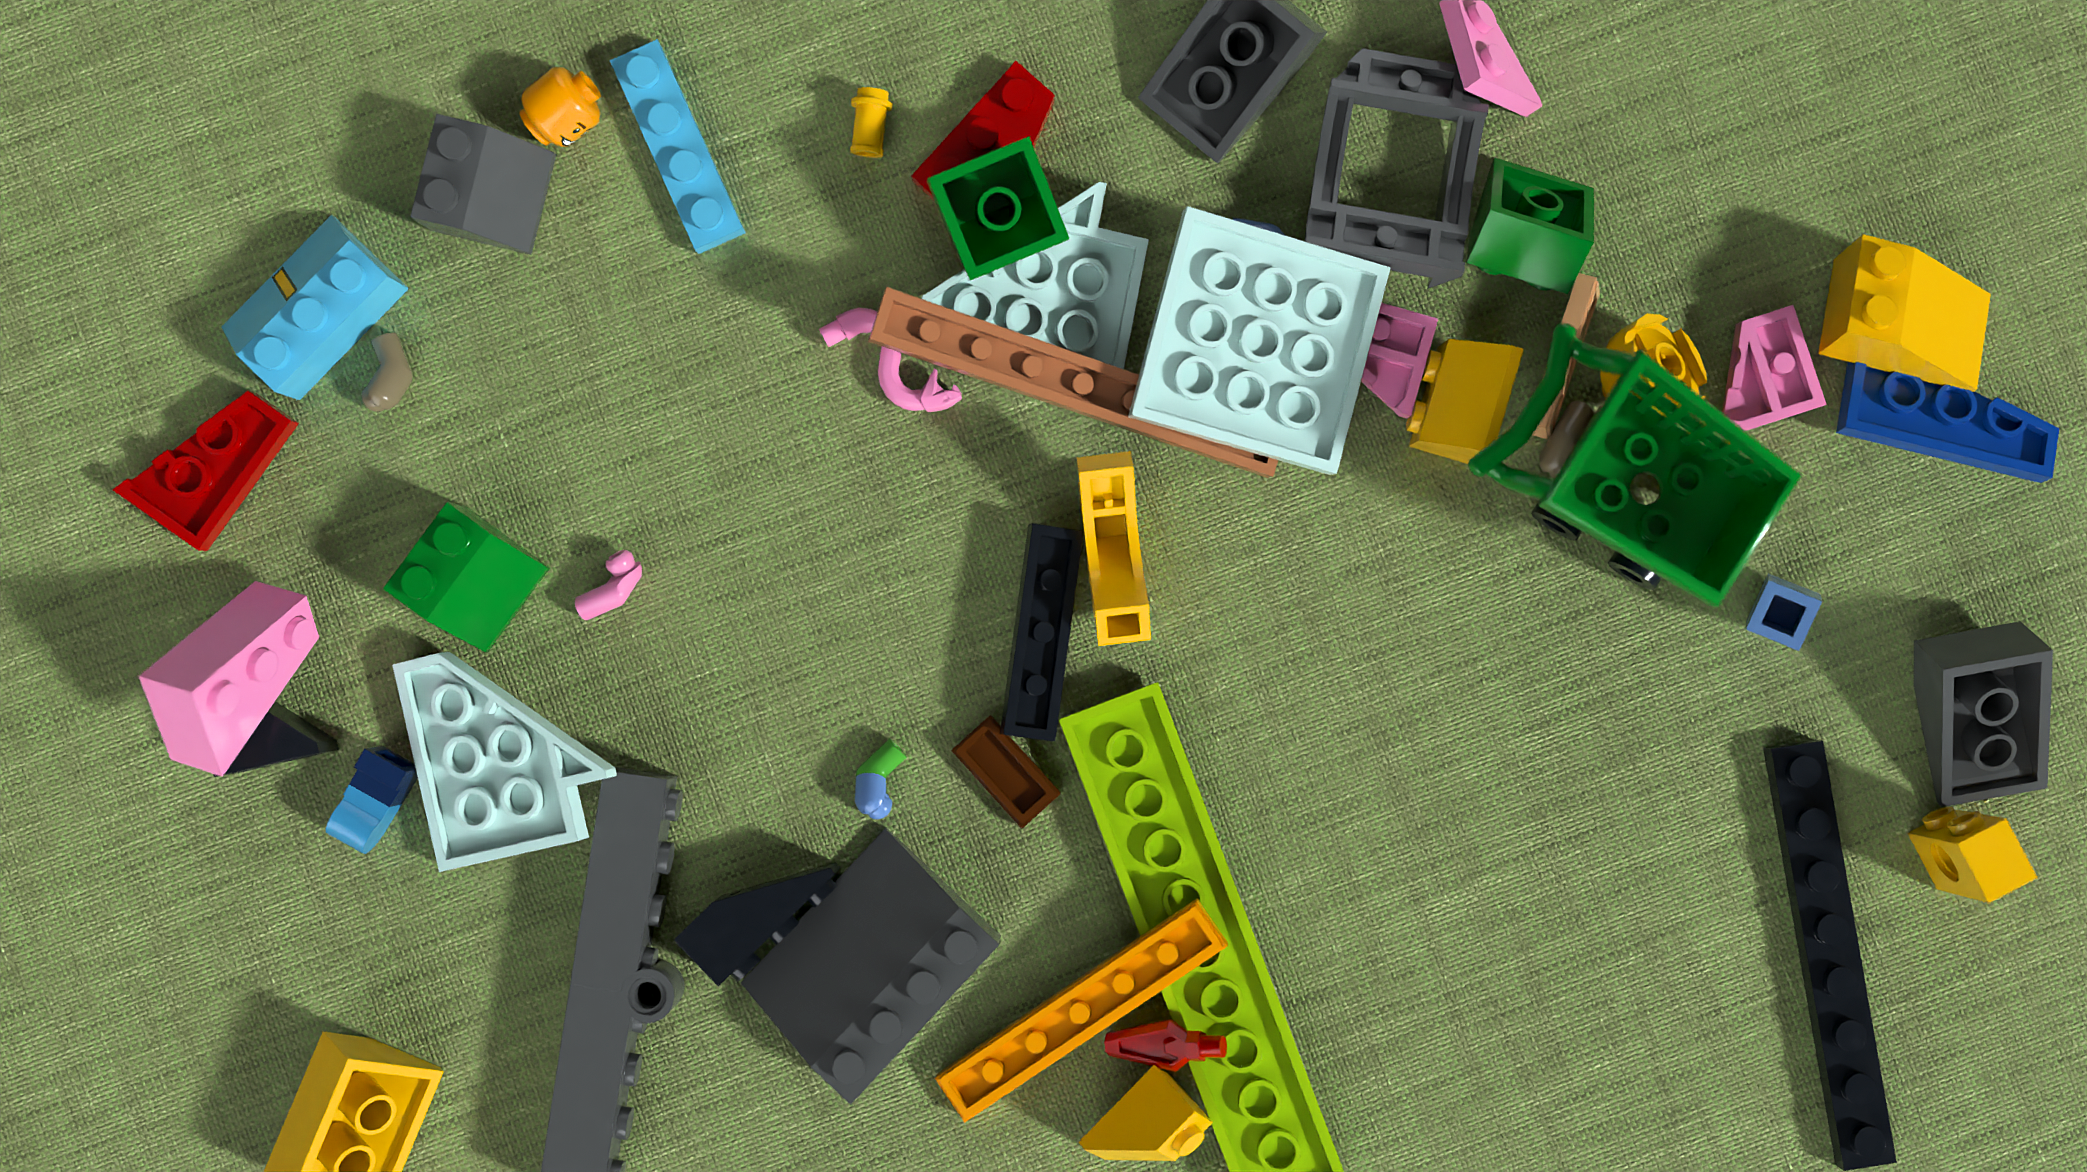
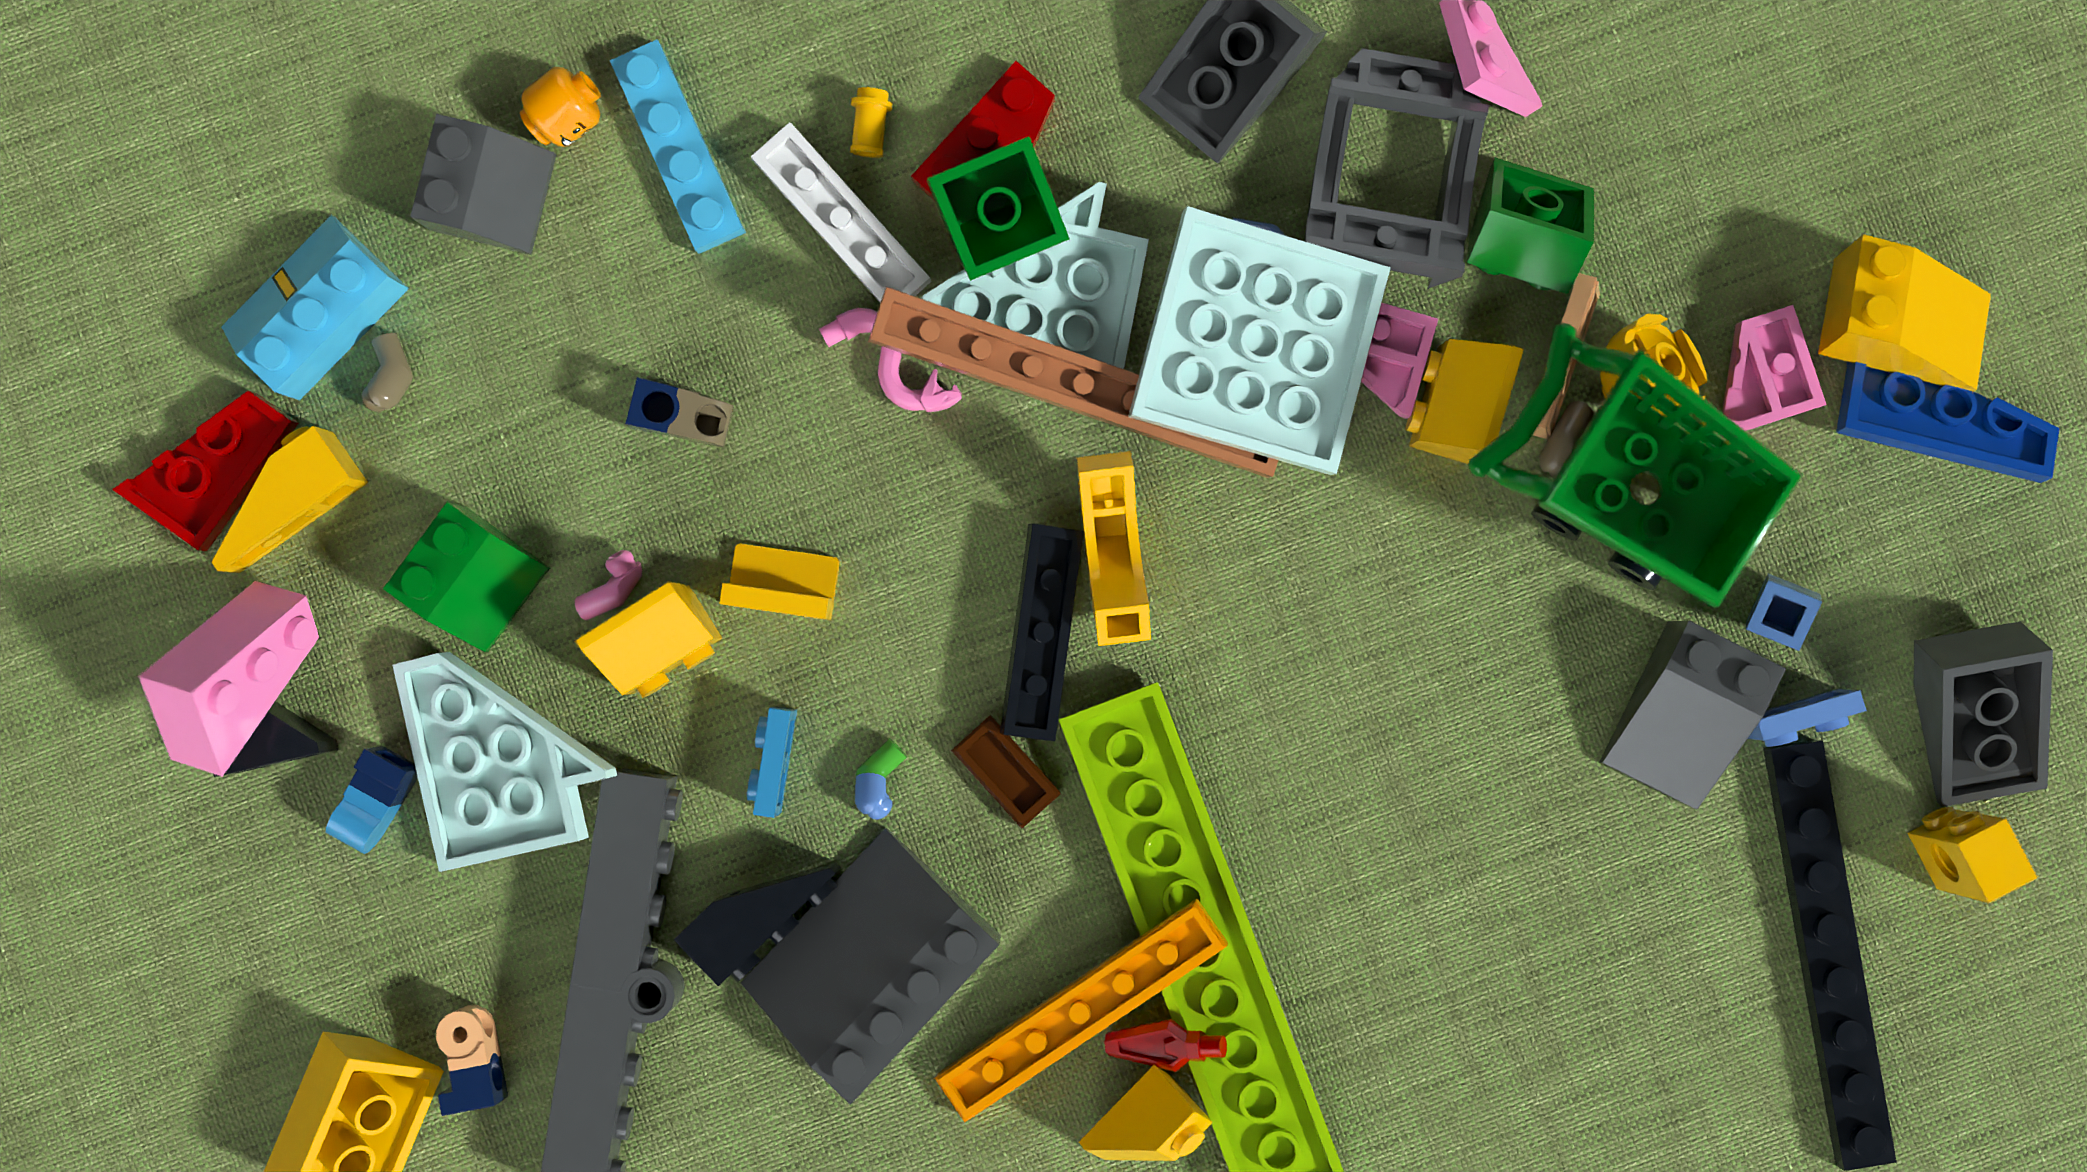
none -> yellow slope [211,426,369,573]
none -> leg [436,1005,508,1116]
none -> yellow slope [575,582,722,698]
none -> leg [625,377,734,447]
none -> yellow panel [719,543,840,620]
none -> dark azure plate [747,706,797,818]
none -> white plate [751,122,931,302]
none -> slope [1600,620,1786,810]
none -> medium blue plate [1748,689,1867,747]

